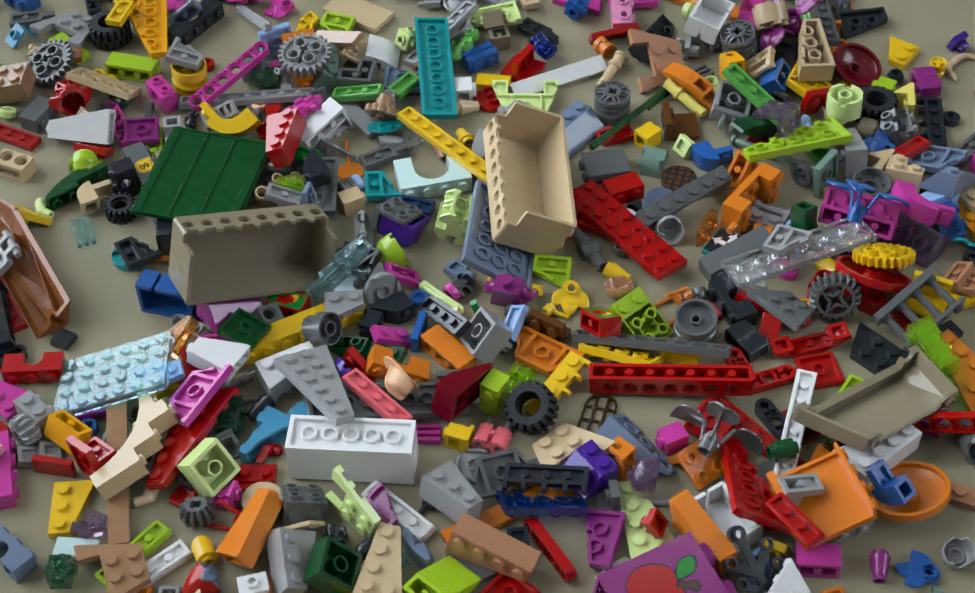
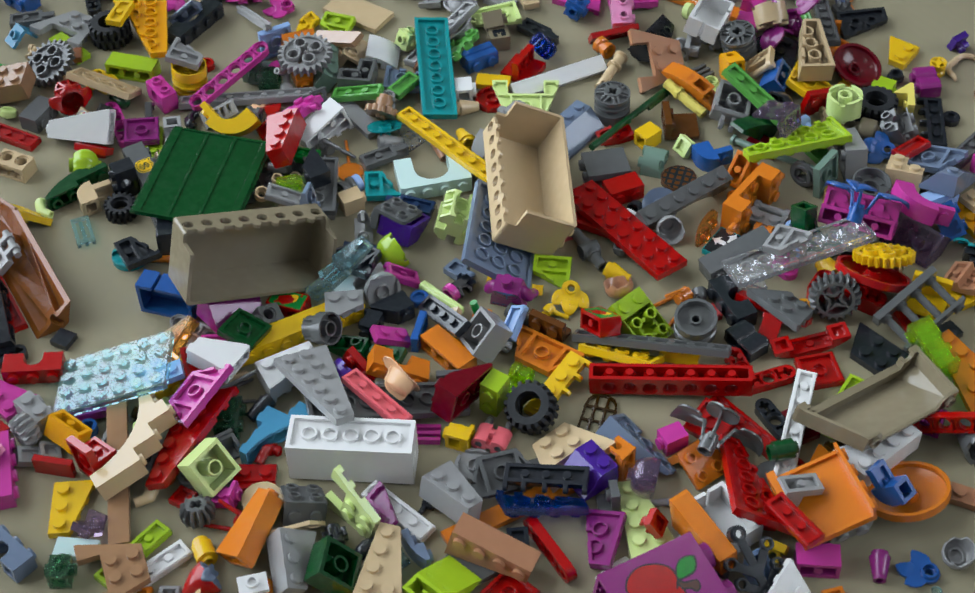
tan slope [867,149,895,172] -> none

